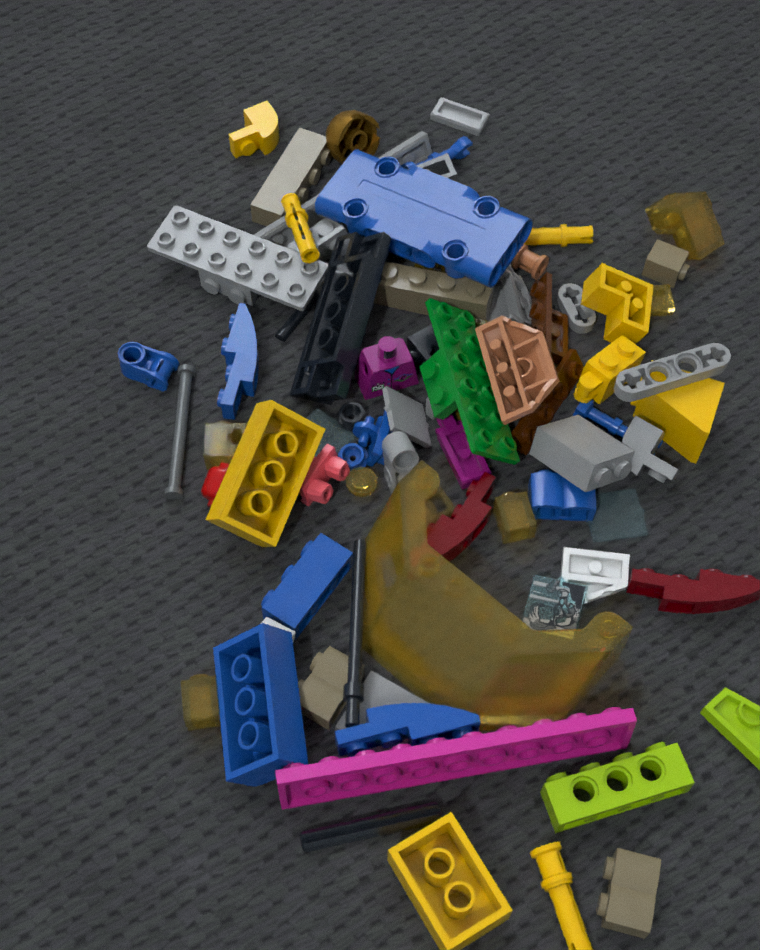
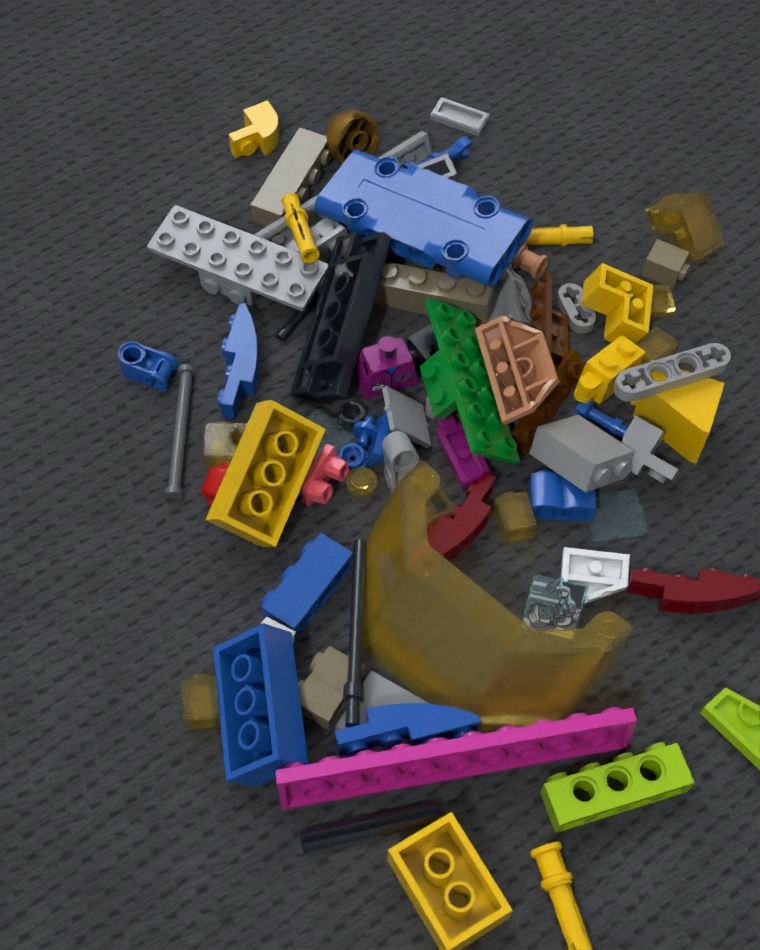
dark tan brick [596,848,661,939] -> none
none -> clear yellow brick [635,327,679,365]

